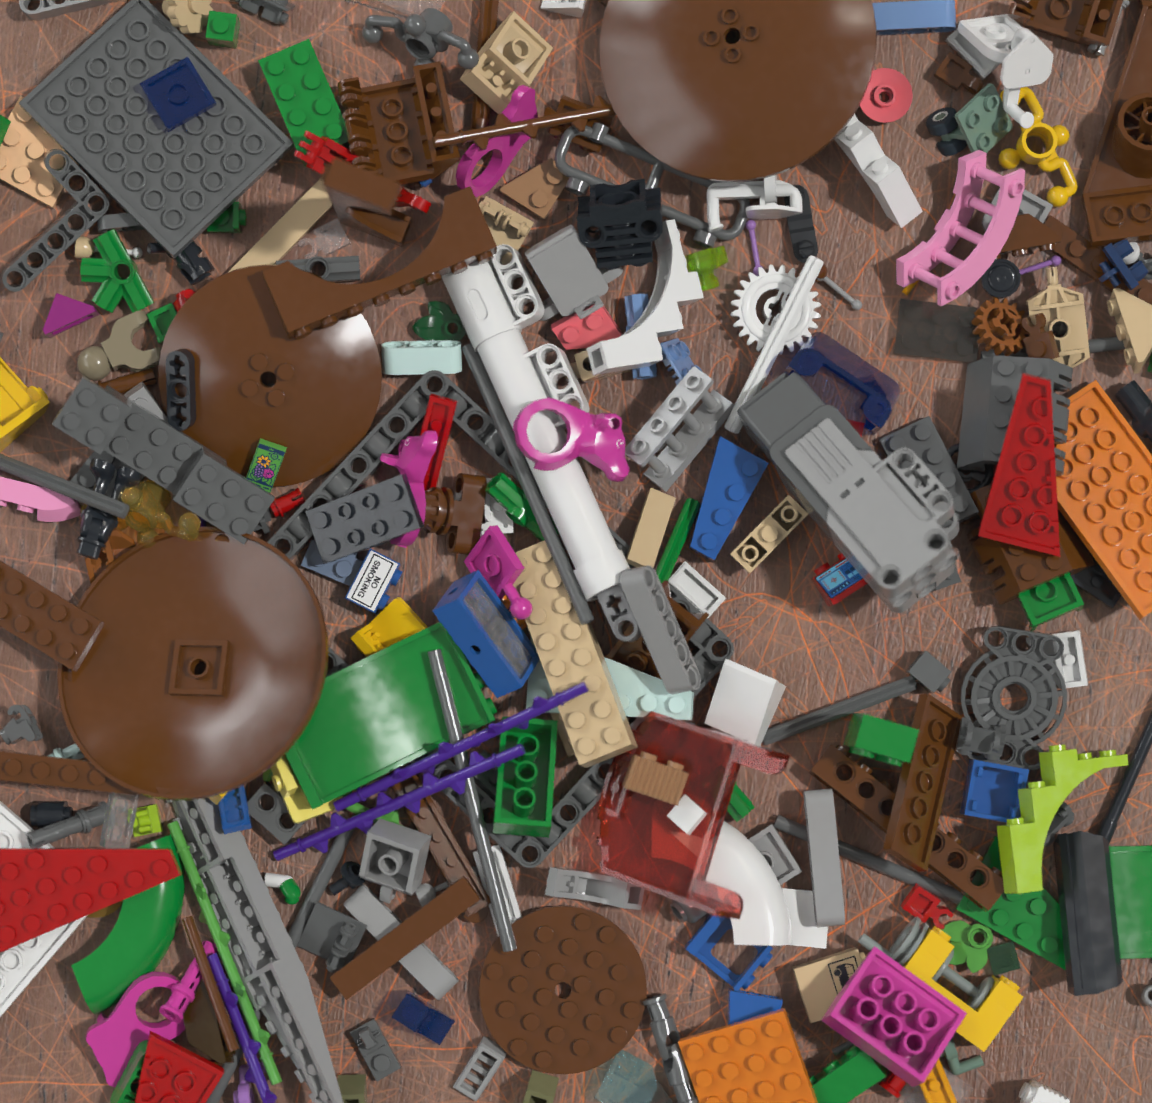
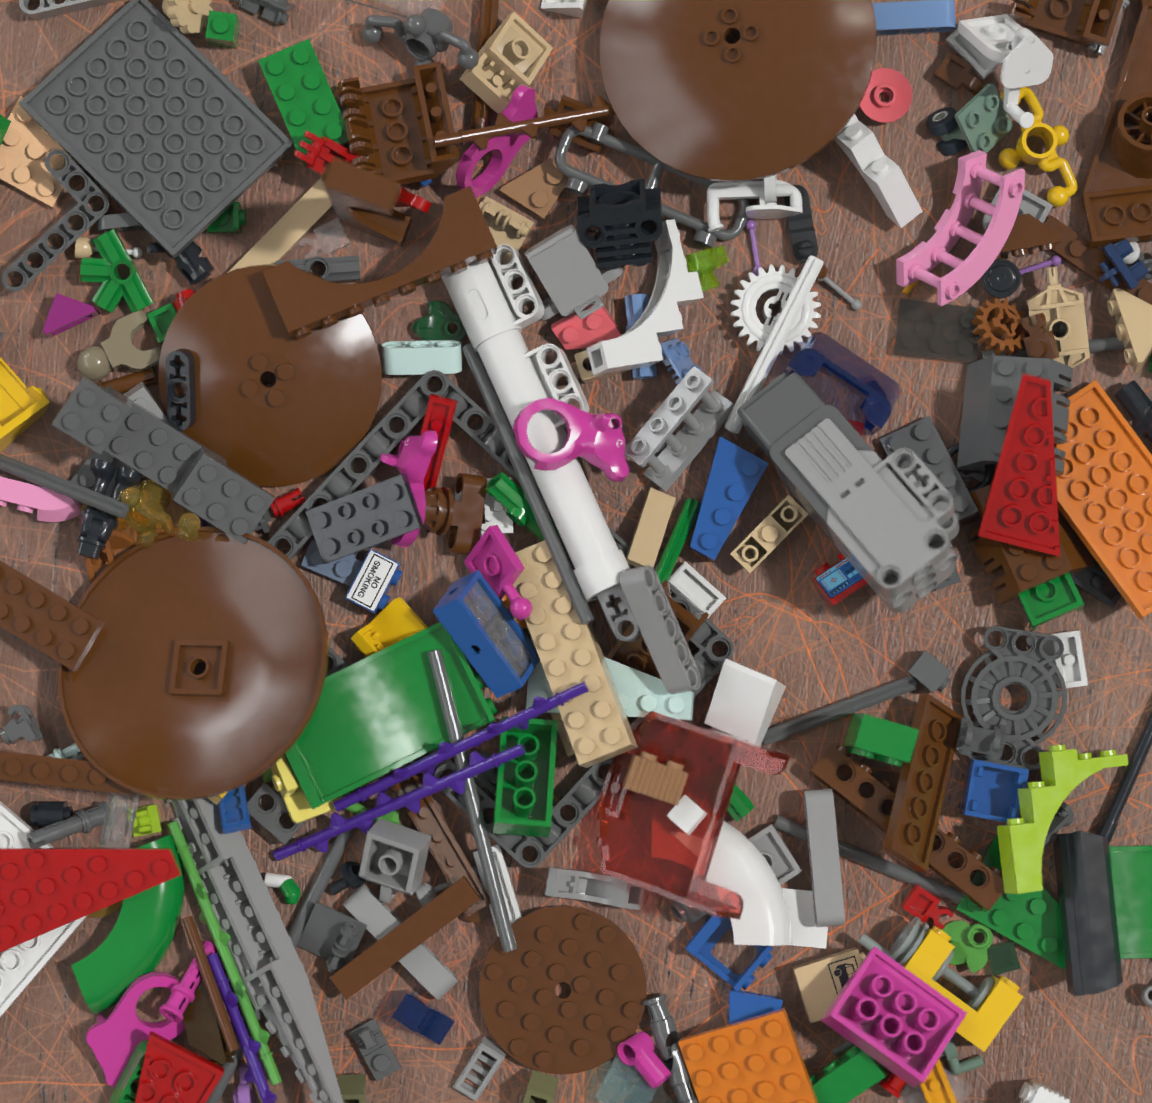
clear blue tile [140,57,217,132] -> none
tile [246,438,287,493] -> none
none -> dark pink piece [617,1032,672,1089]

